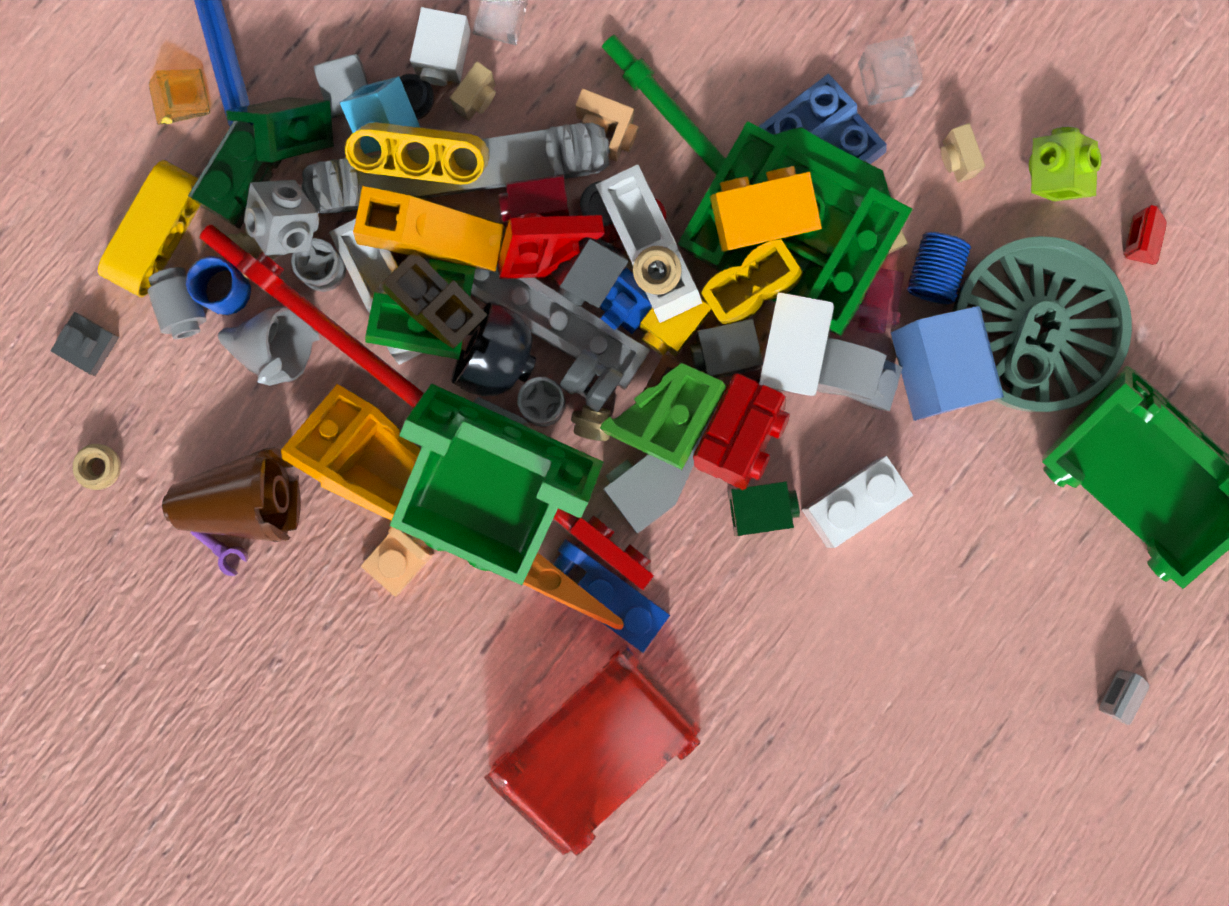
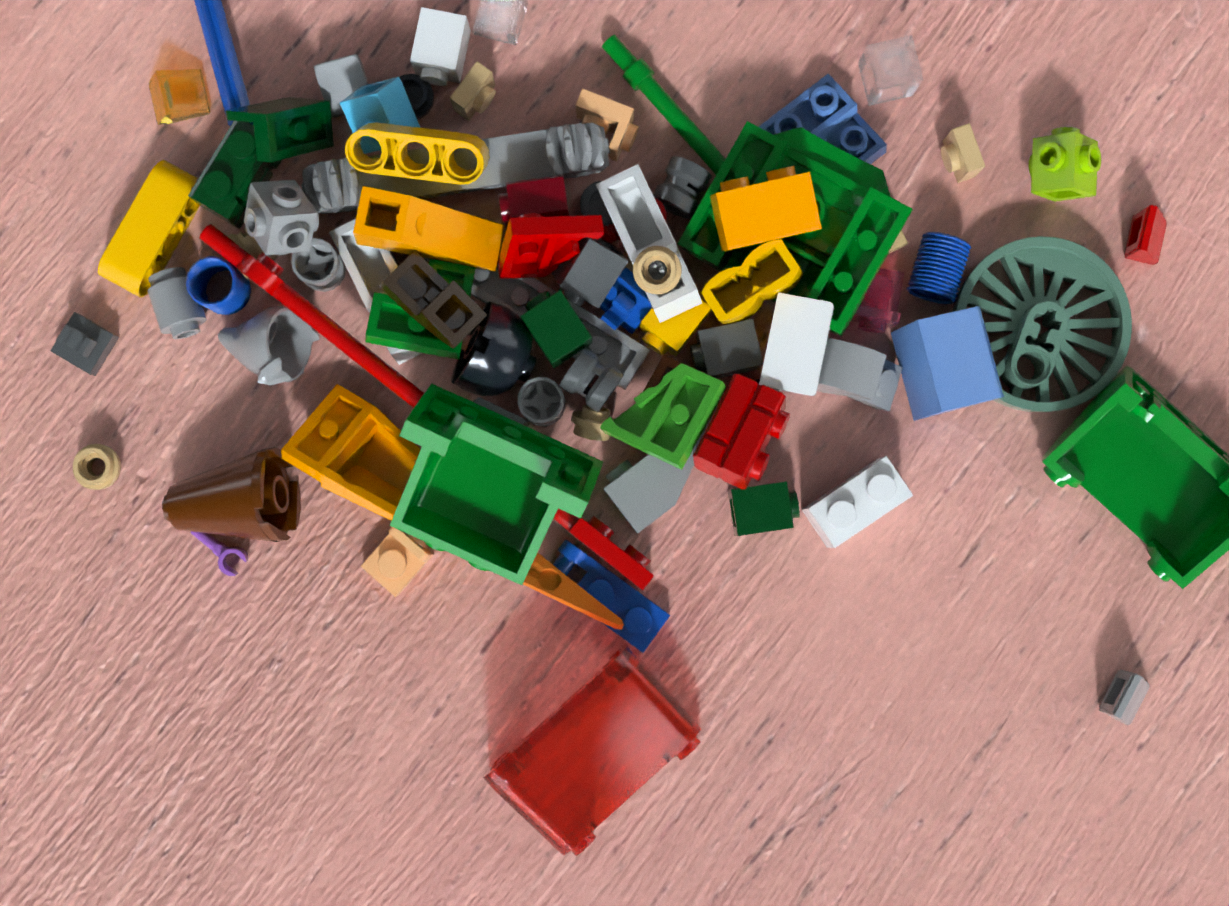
none -> dark green brick [521,290,593,369]
none -> dark grey wheel [653,156,712,219]

